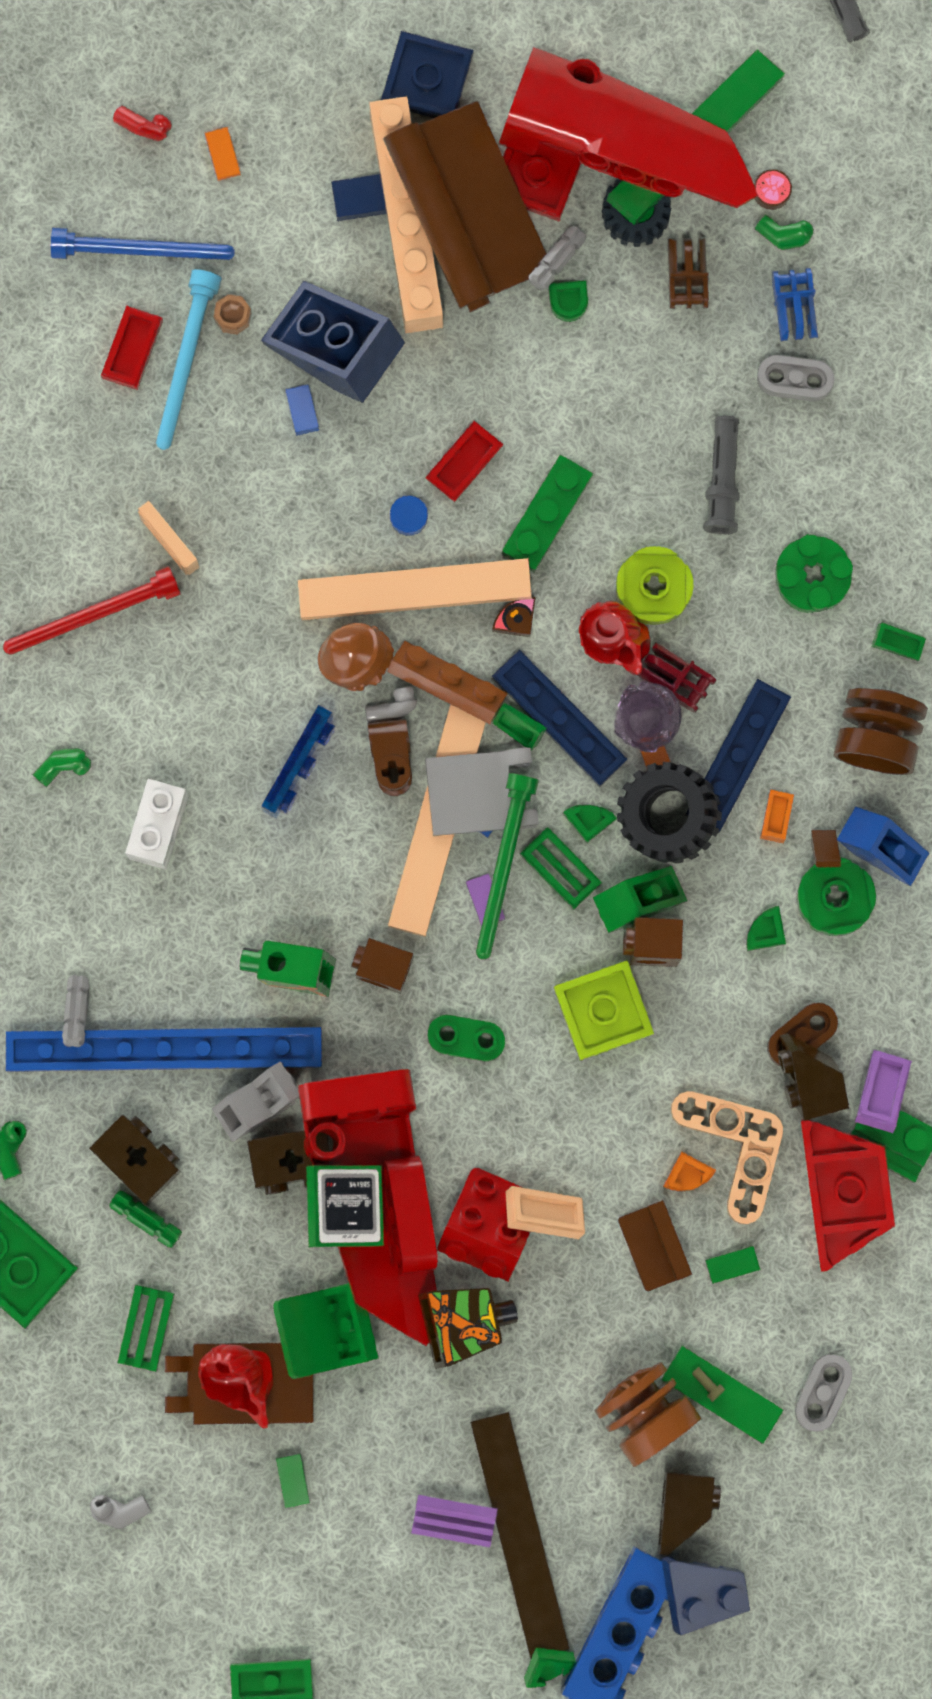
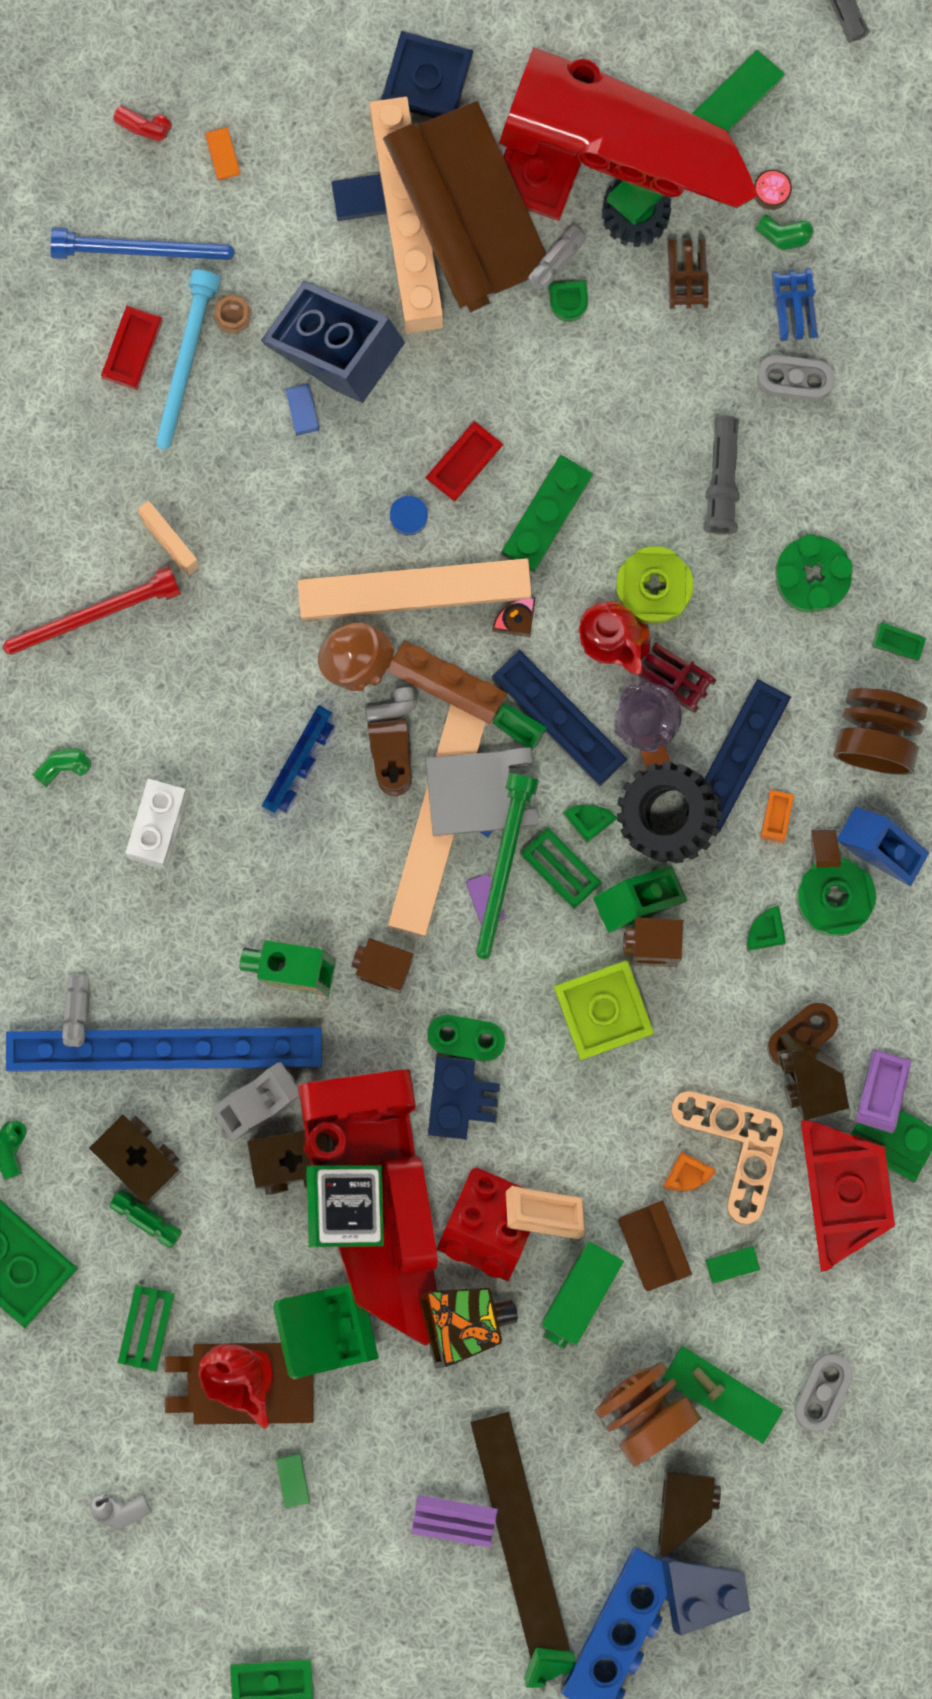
none -> dark blue hinge [428,1057,500,1140]
none -> green window [539,1241,624,1349]

